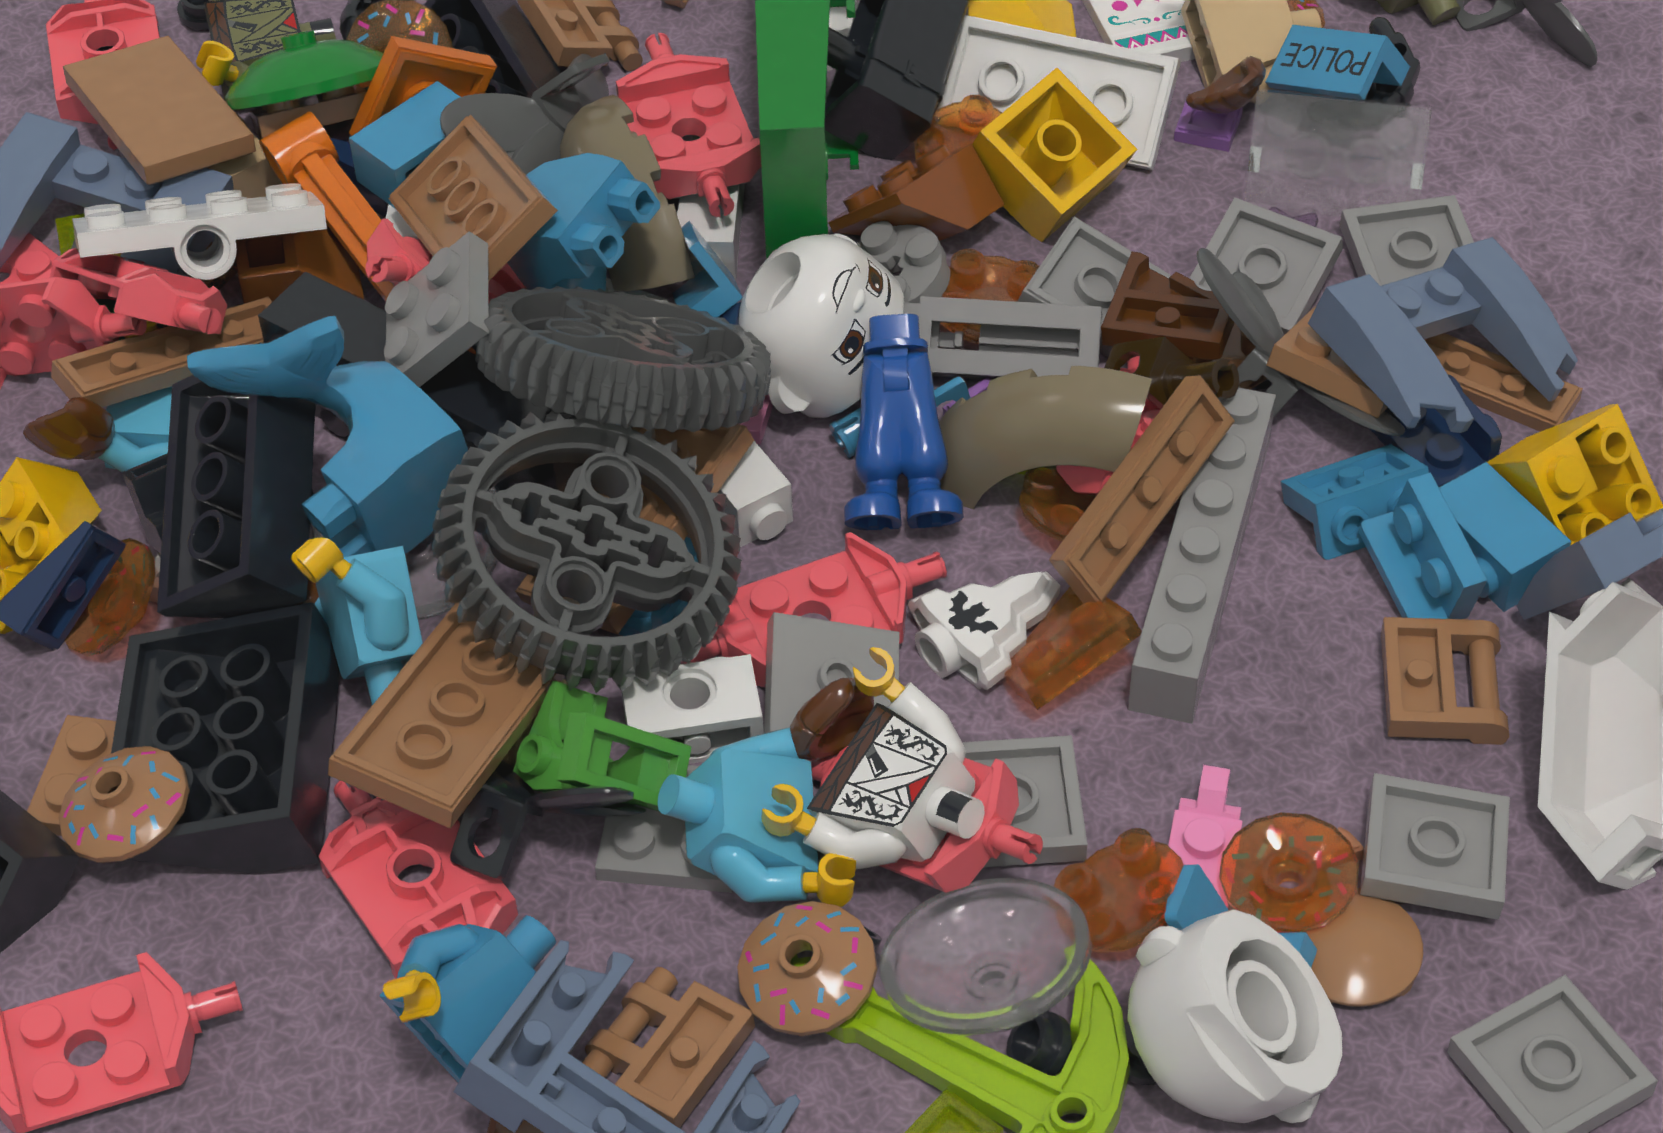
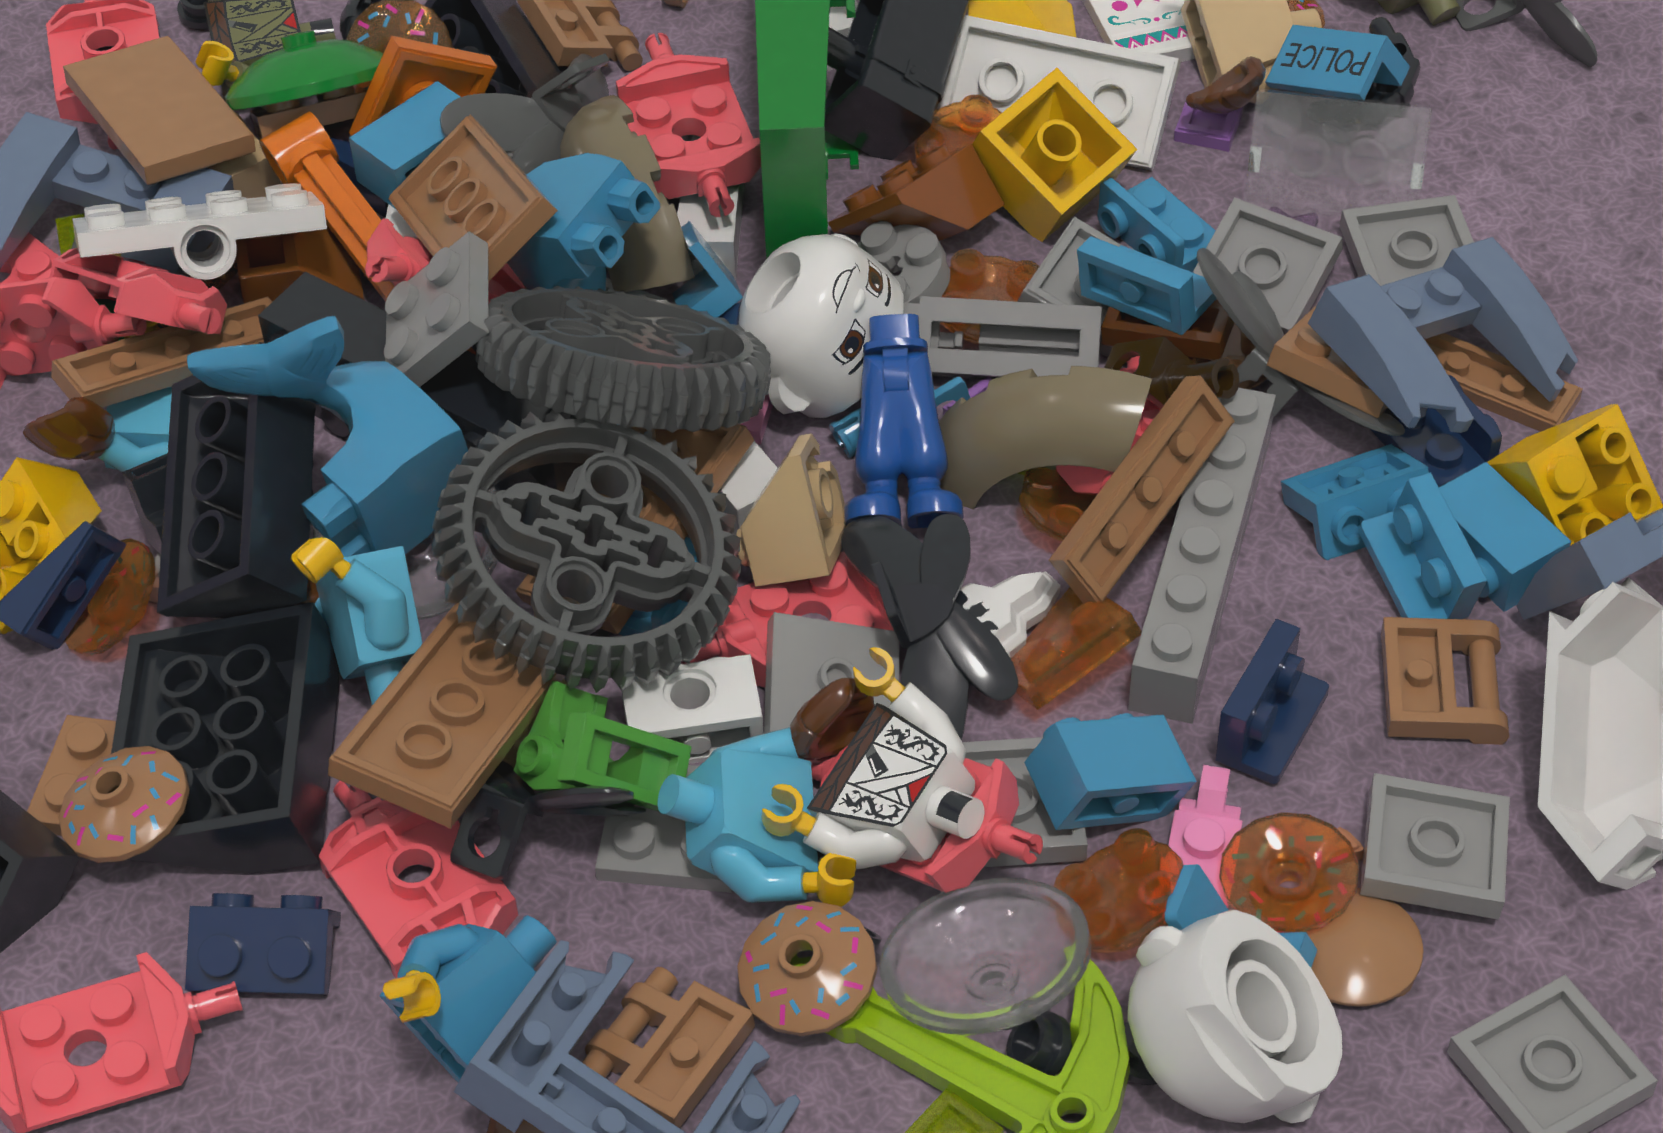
none -> dark blue bracket [185,893,341,995]
none -> tan slope [736,433,846,587]
none -> black piece [841,514,1018,740]
none -> dark azure brick [1024,713,1197,830]
none -> dark azure panel [1077,236,1217,335]
none -> dark azure bracket [1097,177,1216,272]
none -> dark blue bracket [1215,619,1329,784]

